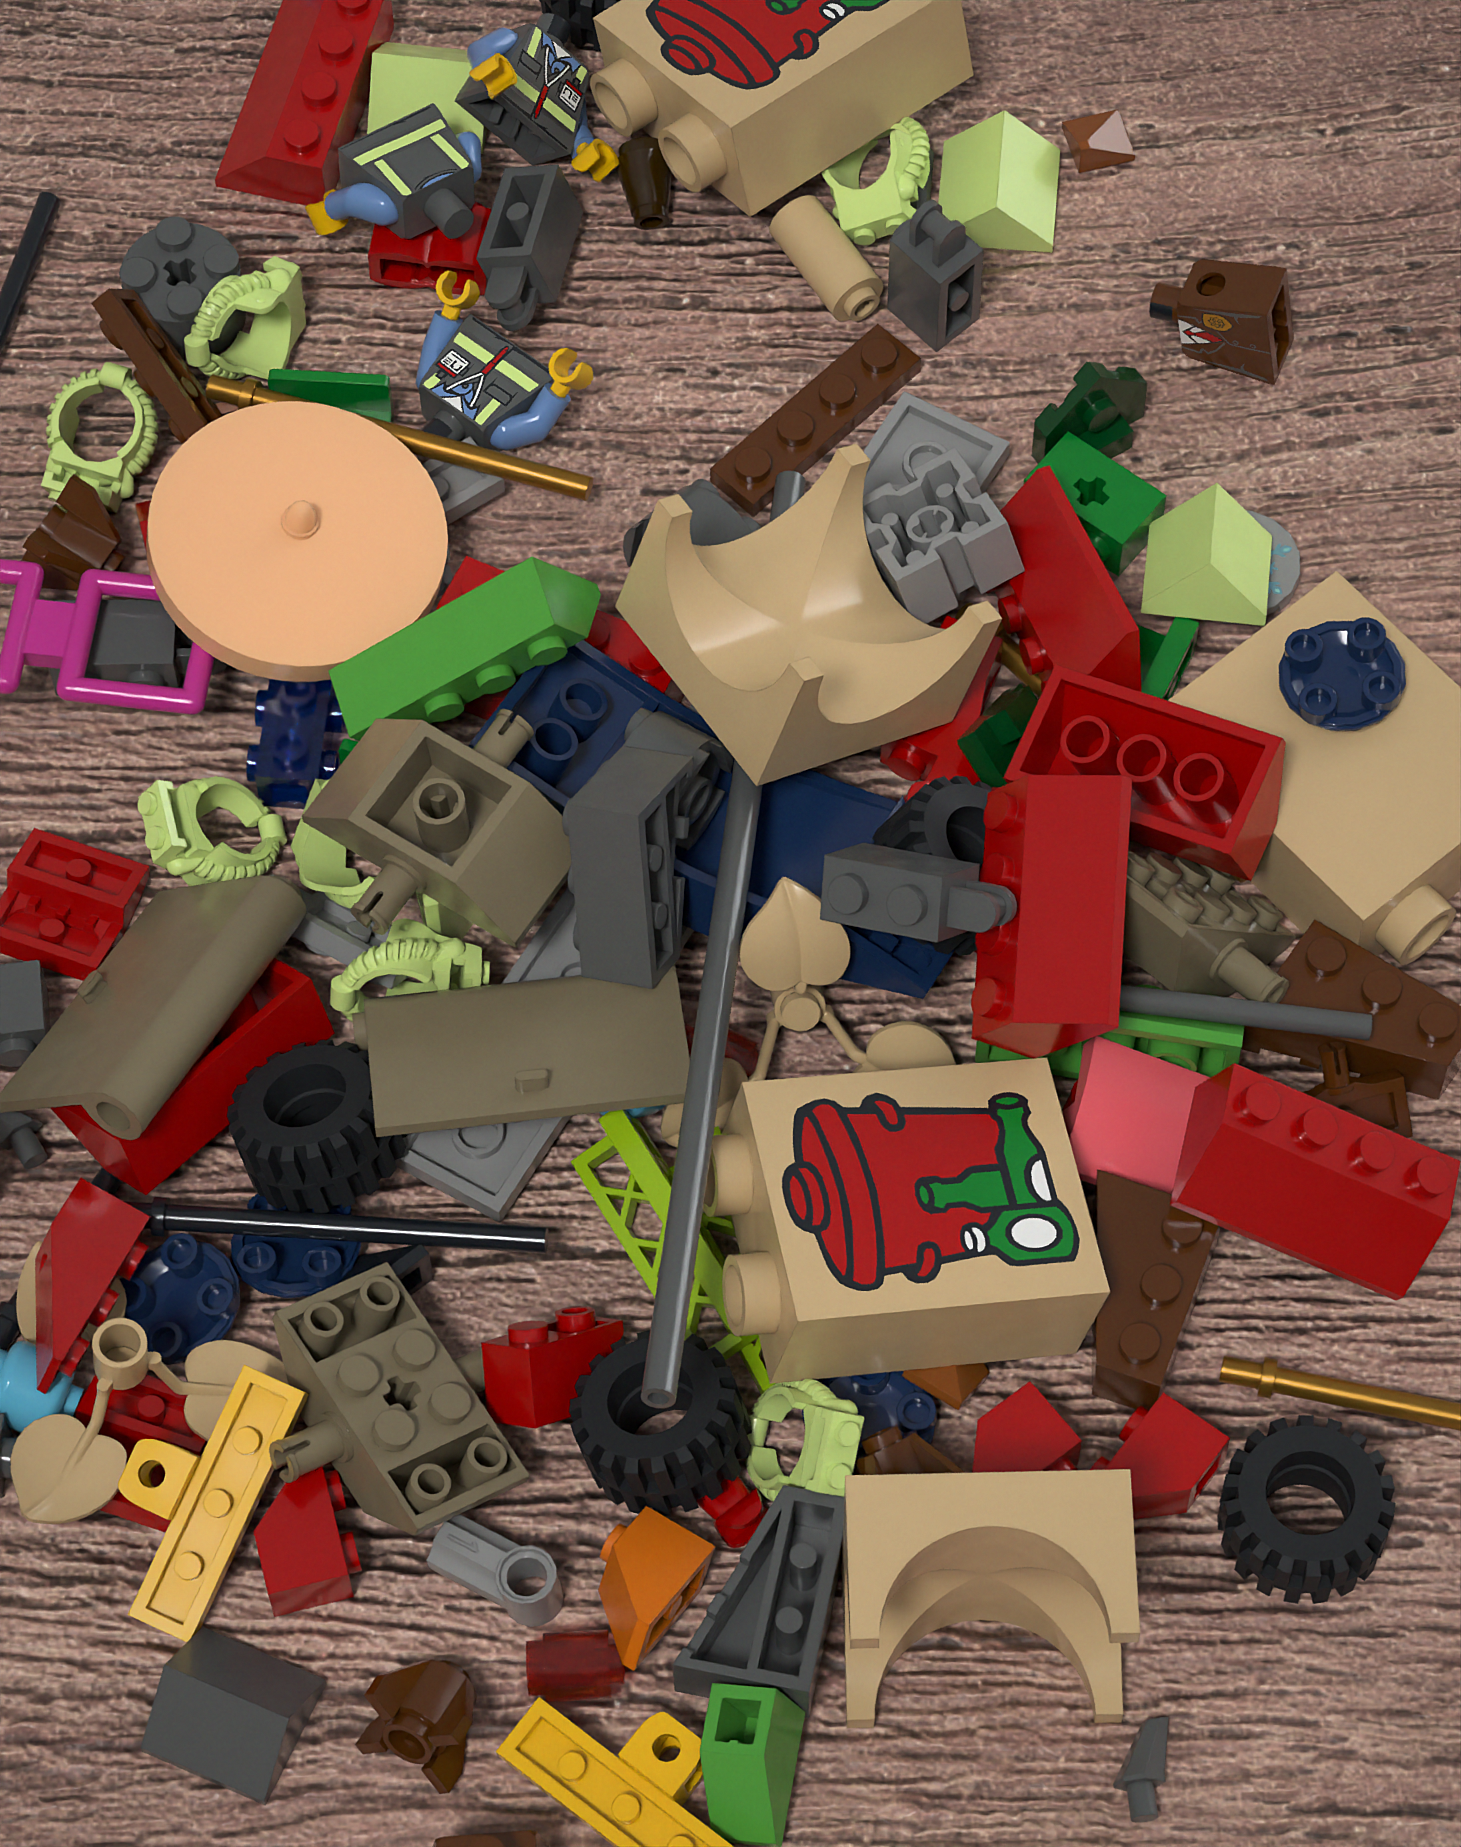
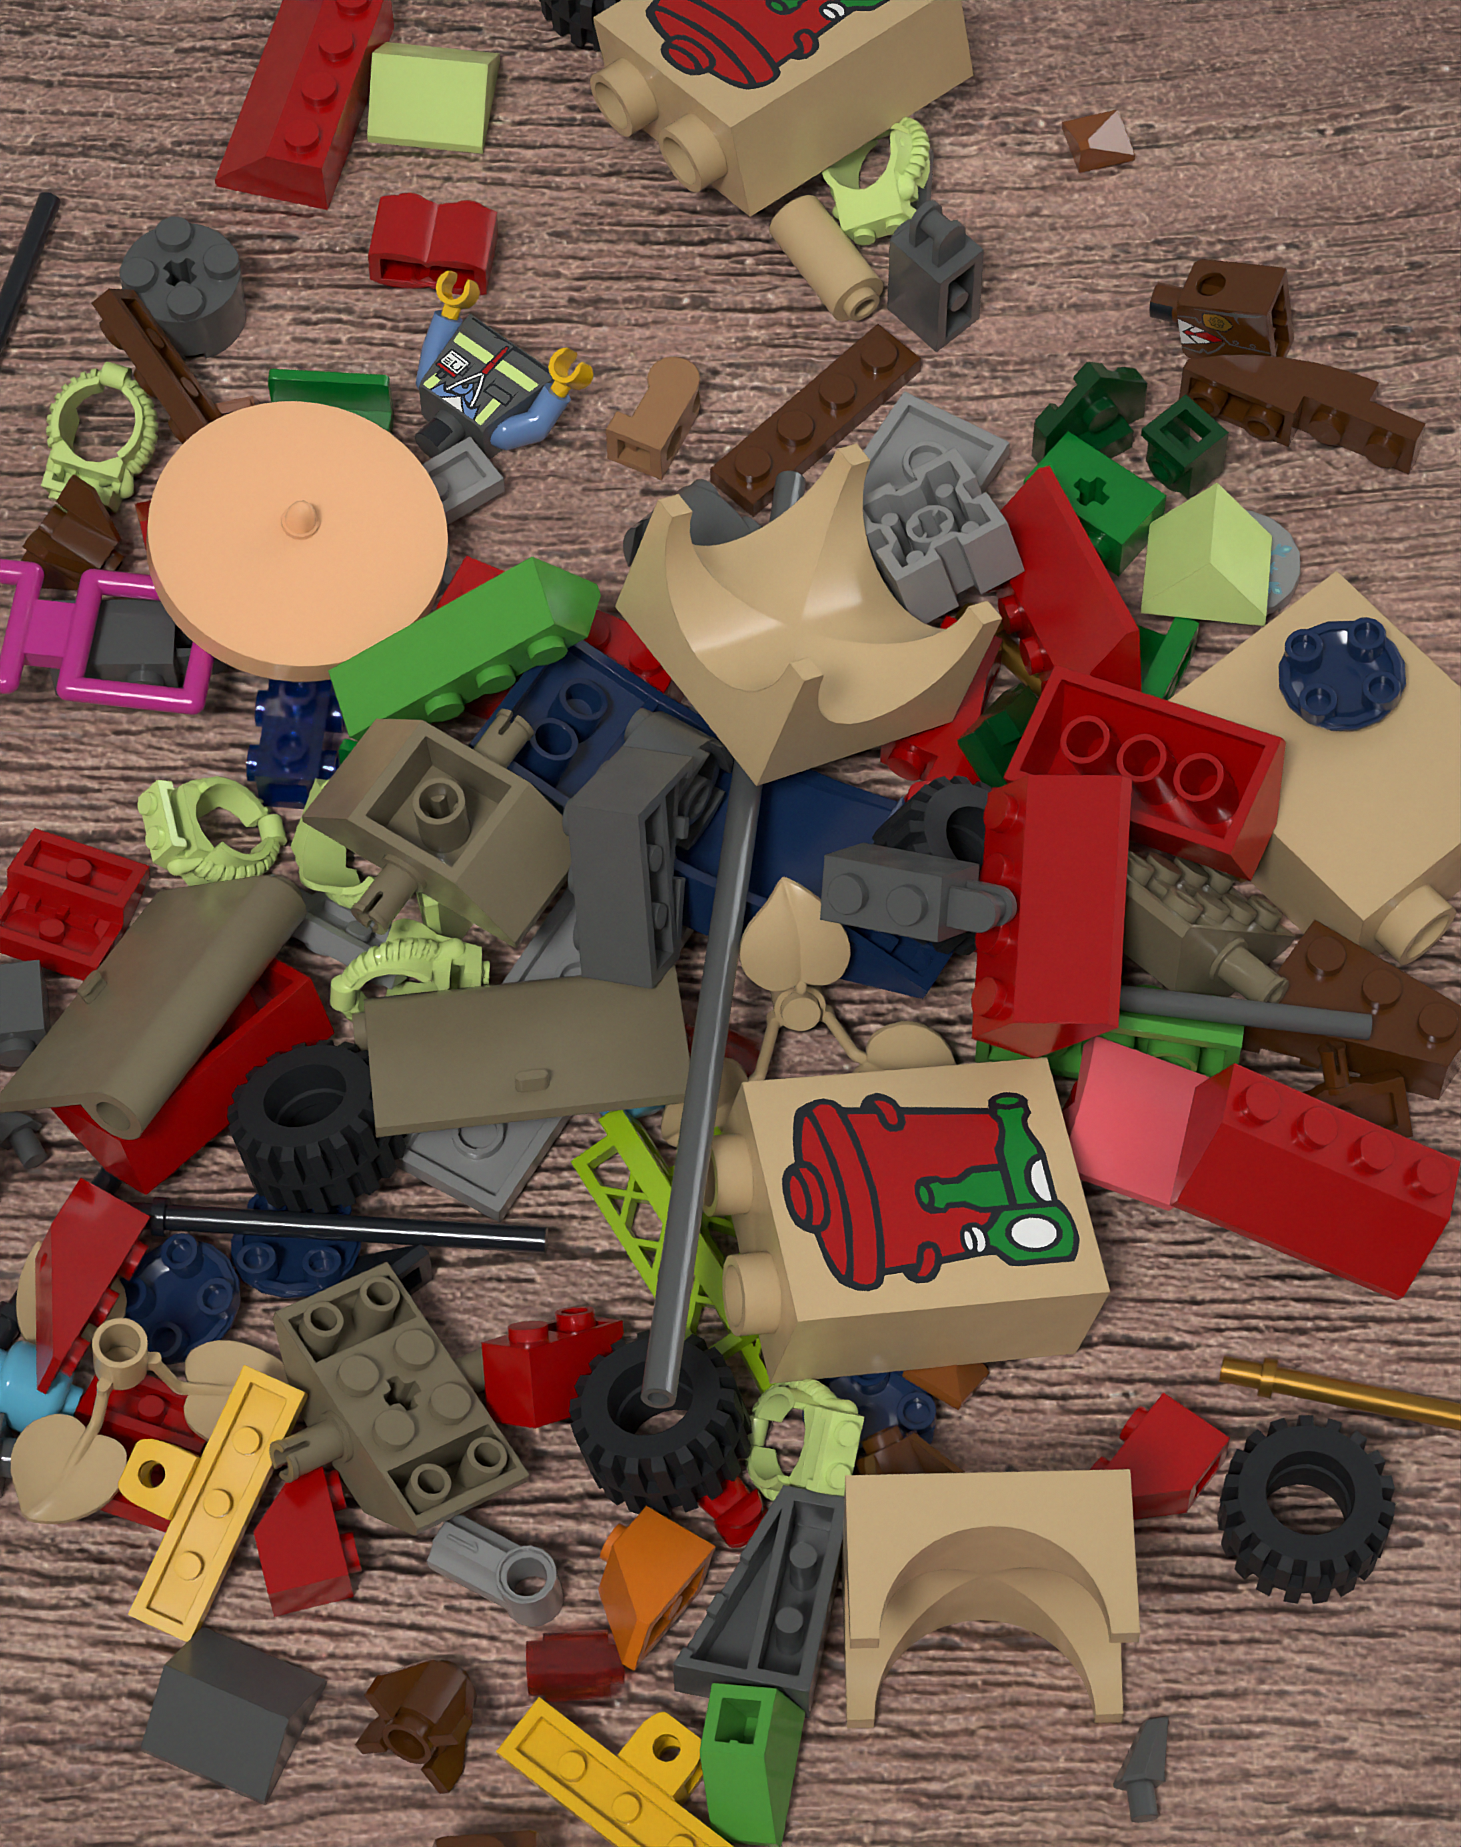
yellowish green piece [184,256,306,380] -> none
pearl gold bar [206,374,593,501] -> none
torso [305,103,482,239] -> none
torso [455,13,619,183] -> none
dark grey brick [476,164,583,331] -> none
dark brown cone [615,137,672,230] -> none
yellowish green slope [938,110,1060,253] -> none
red slope [972,1381,1082,1473] -> none
reddish brown wedge [1092,1169,1221,1410] -> none
none -> medium nougat leg [606,357,701,480]
none -> dark green brick [1141,394,1229,500]
none -> reddish brown slope [1179,355,1426,475]

